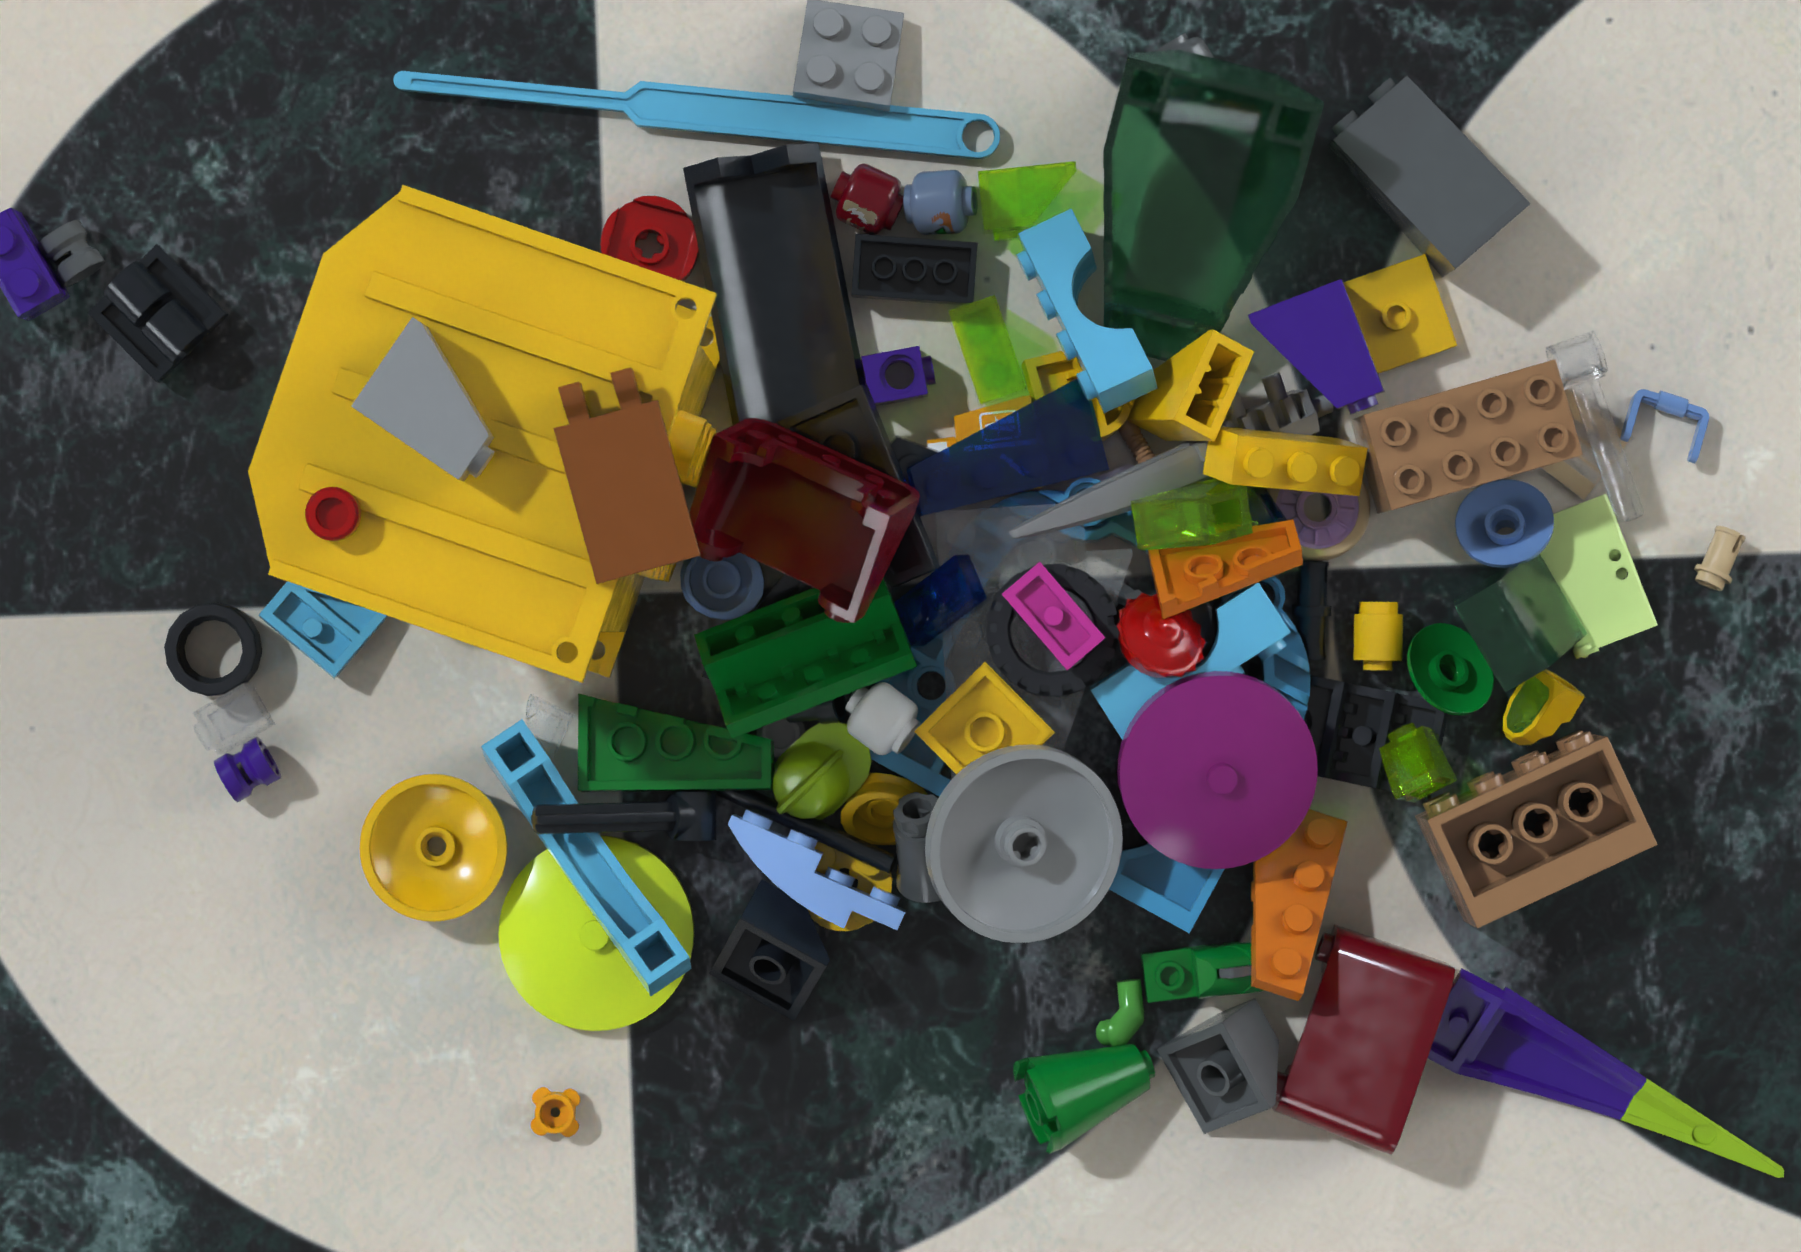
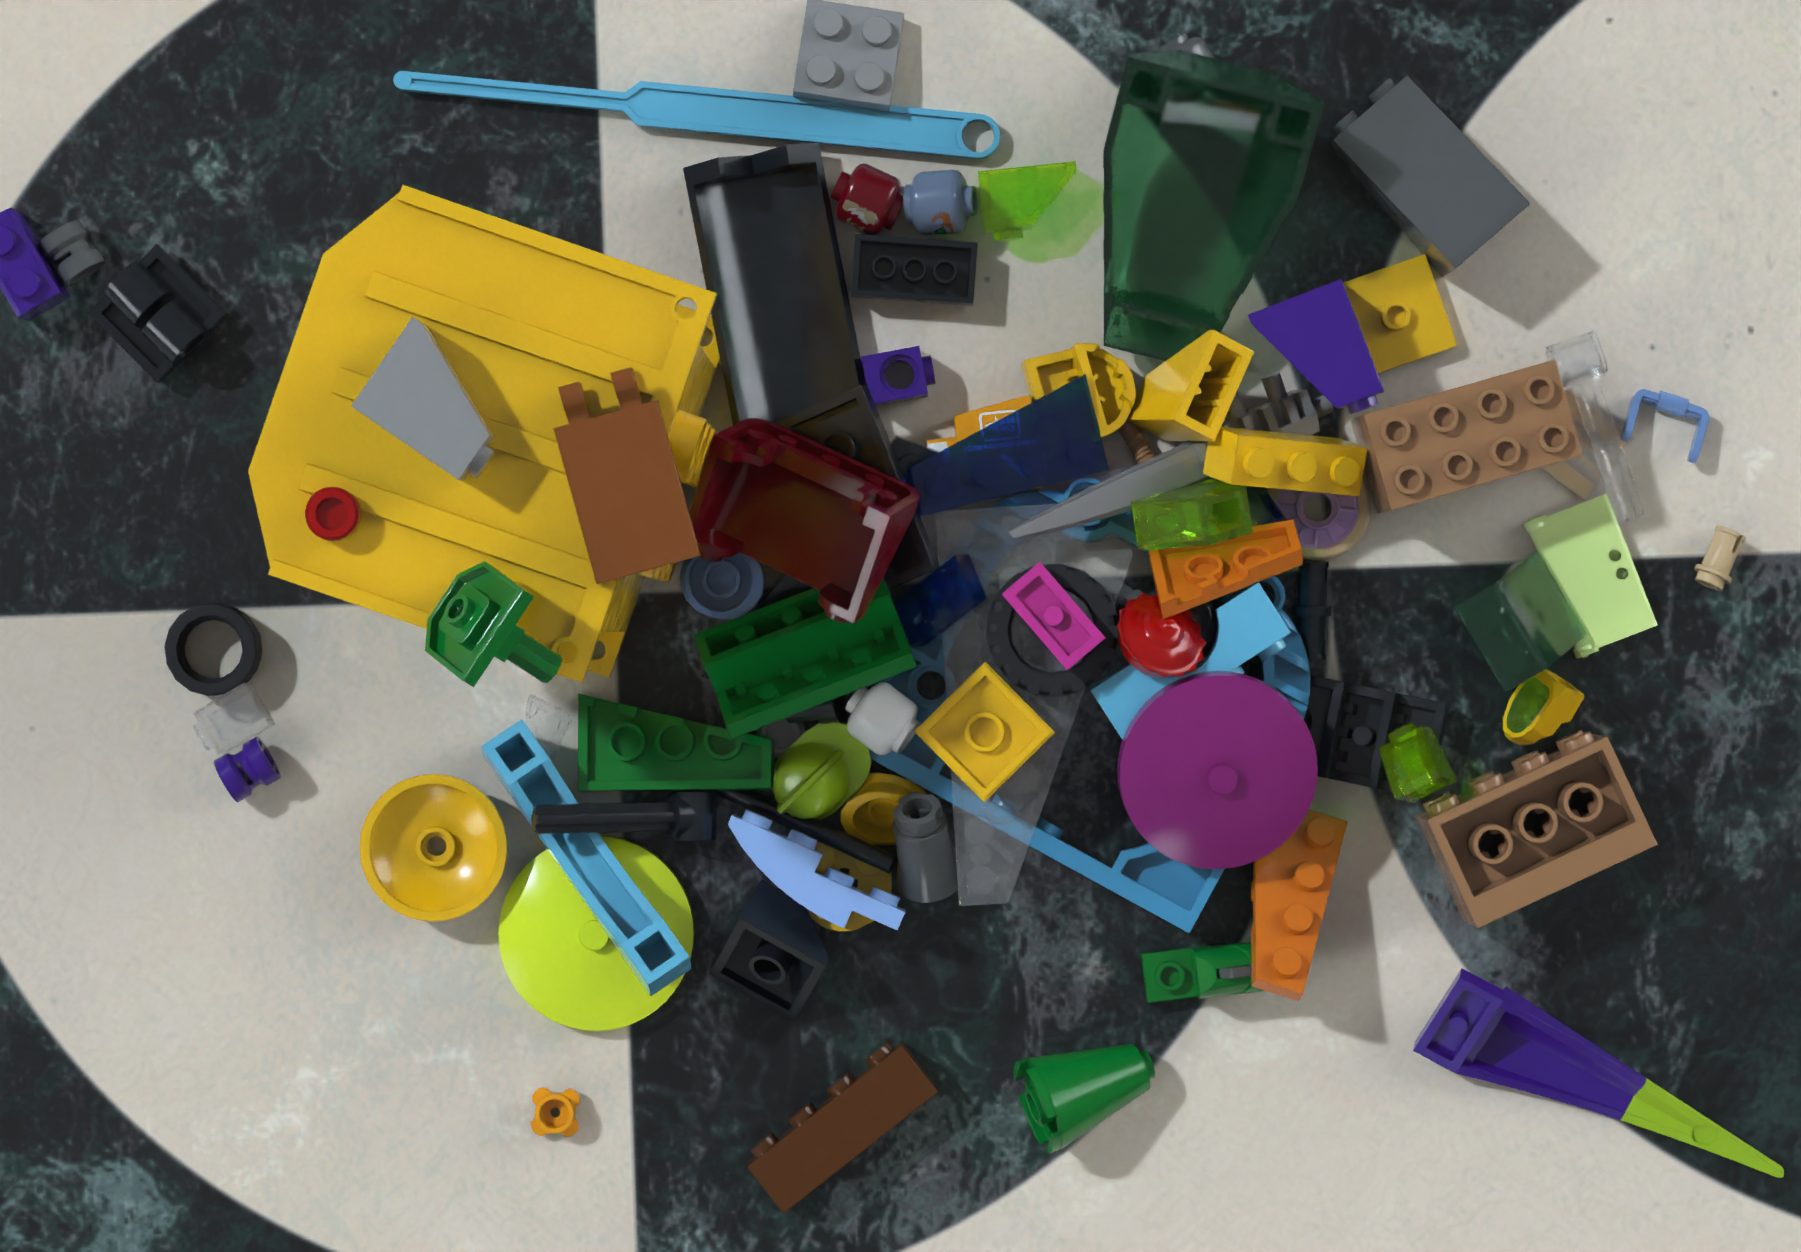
medium azure wing [259,581,388,679] -> none
red plate [601,196,699,281] -> none
light grey dish [925,744,1123,943] -> none
clear neon green brick [948,295,1027,407] -> none
medium azure arch [1016,208,1158,413] -> none
bright green arm [1096,979,1144,1046] -> none
dark grey slope [1157,998,1279,1134] -> none
dark red windscreen [1272,924,1455,1155] -> none
yellow brick [1353,602,1403,670] -> none
green dish [1407,623,1494,716] -> none
medium blue dish [1455,479,1554,568] -> none
none -> green piece [425,561,562,687]
none -> reddish brown brick [747,1041,938,1213]

